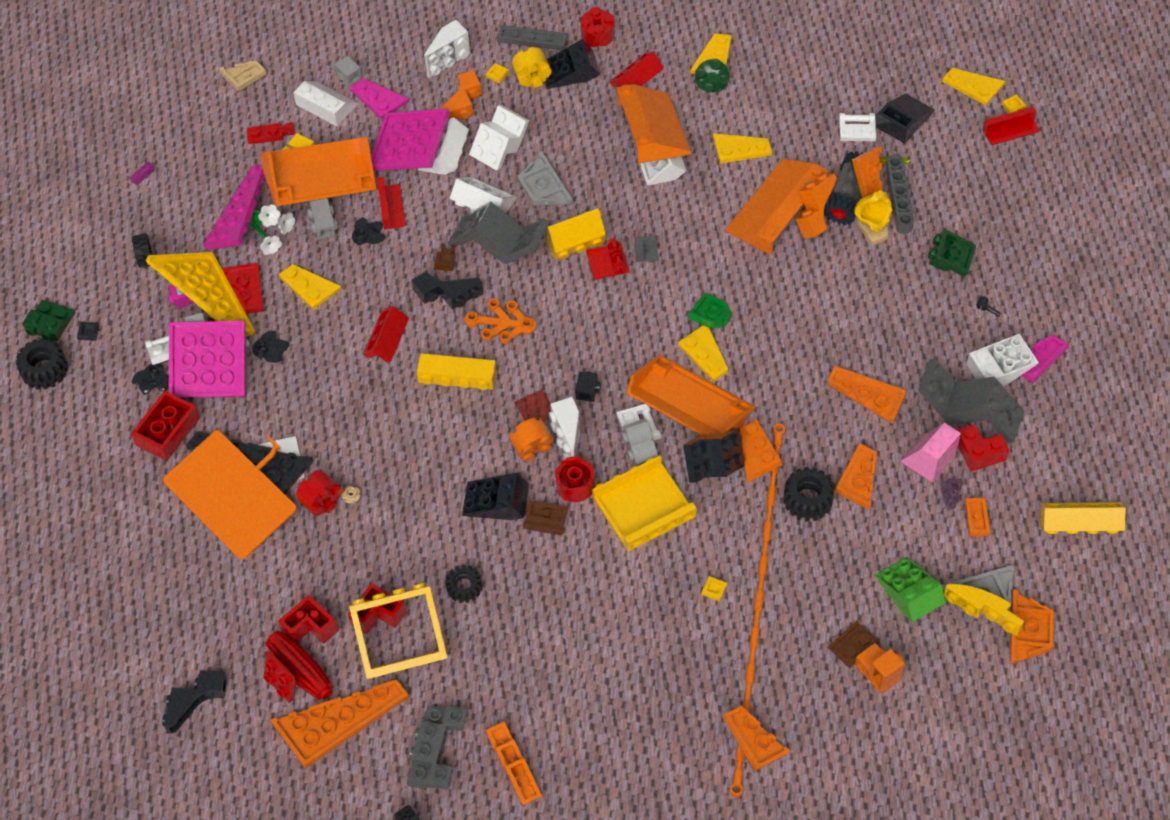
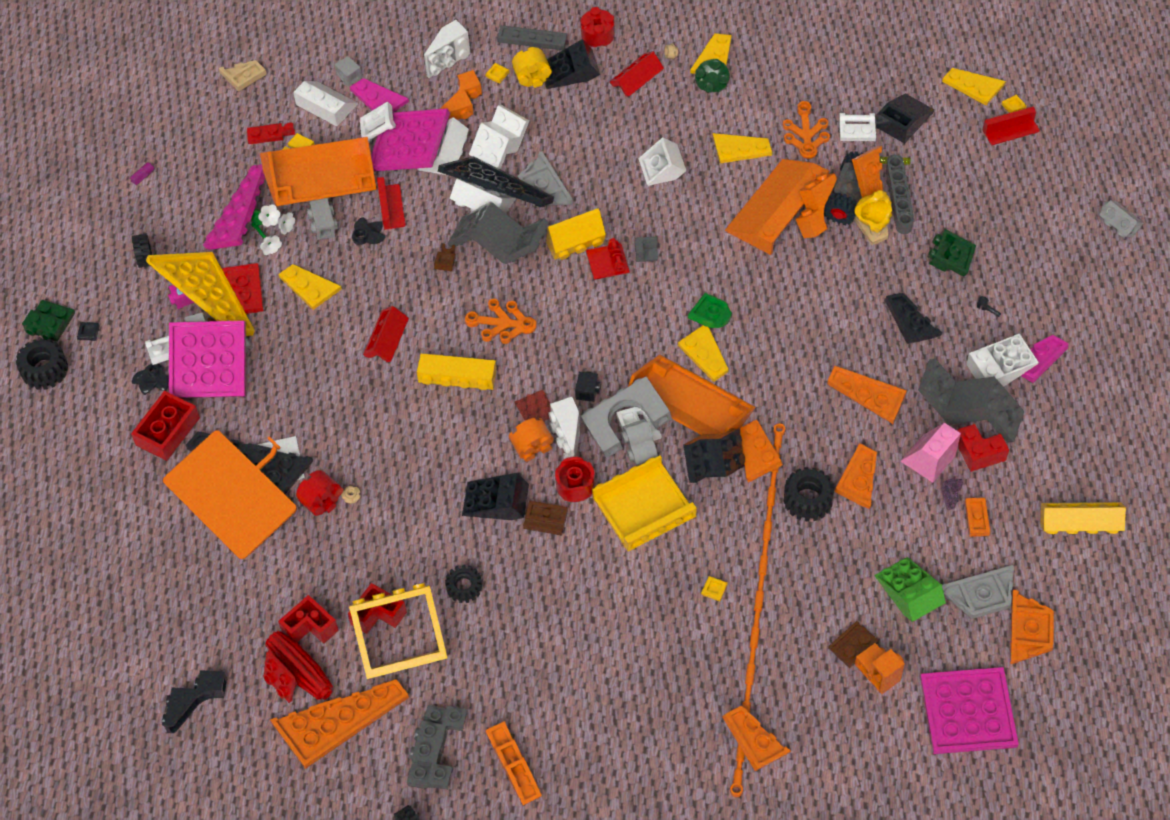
black plate [252,331,290,363] -> none
black arch [411,271,483,310] -> none
orange slope [616,84,691,164] -> none
yellow slope [944,584,1024,636] -> none
none -> white plate [360,102,396,142]
none -> black wing [437,156,554,207]
none -> light grey arch [580,377,672,458]
none -> tan plate [664,43,678,59]
none -> orange plant [783,101,830,159]
none -> black wing [885,293,942,344]
none -> dark pink plate [920,667,1019,754]
none -> light grey brick [1099,200,1144,238]

